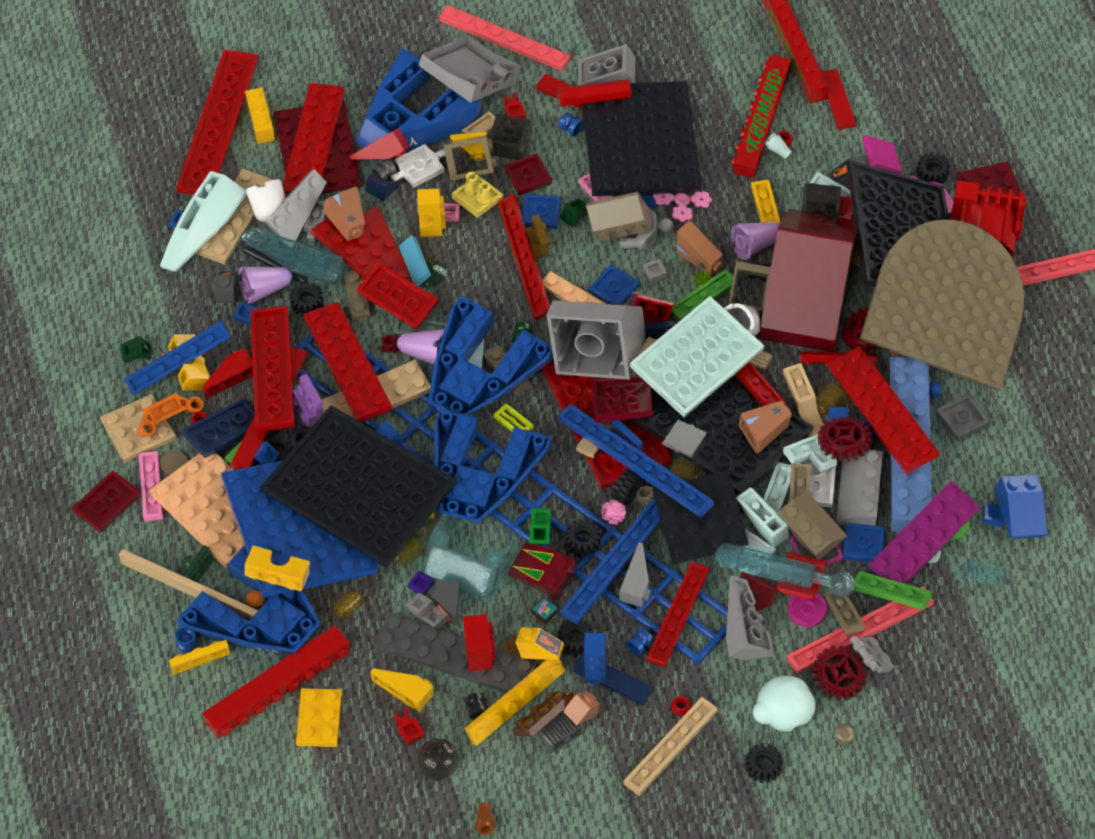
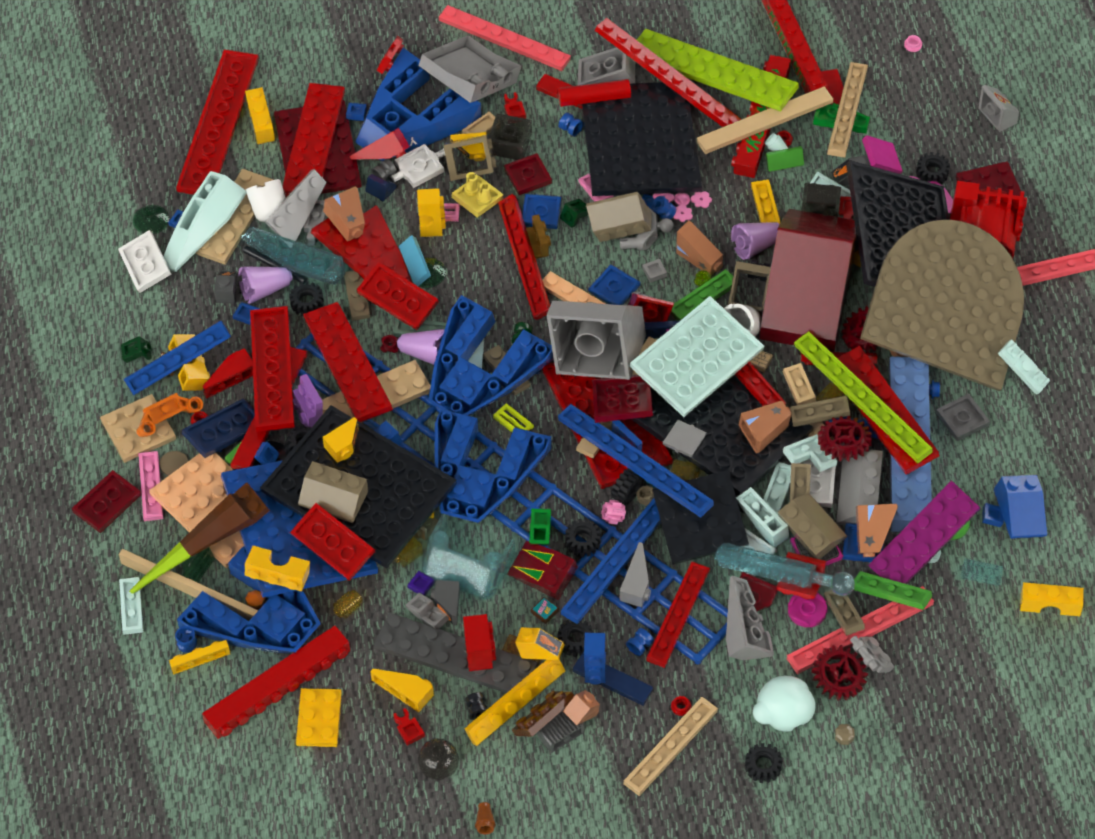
none -> white plate [118,230,171,293]
none -> light aqua plate [119,577,143,635]
none -> reddish brown plate [129,483,270,594]
none -> clear green dish [133,205,169,235]
none -> red plate [290,503,375,581]
none -> dark tan slope [298,461,368,523]
none -> yellow slope [323,417,358,463]
none -> blue plate [346,103,367,121]
none -> red plate [376,35,404,74]
none -> plate [595,18,742,127]
none -> lime plate [637,29,799,112]
none -> blue wheel [651,196,676,219]
none -> tan tile [697,86,833,154]
none -> bright green tile [766,146,804,172]
none -> dark tan plate [790,396,851,427]
none -> lime plate [794,331,933,463]
none -> green wing [813,103,870,134]
none -> tan tile [827,62,868,158]
none -> nougat slope [856,504,898,557]
none -> bright pink plate [904,35,922,52]
none -> light grey slope [978,85,1019,132]
none -> light aqua plate [998,339,1050,394]
none -> yellow arch [1020,582,1084,616]

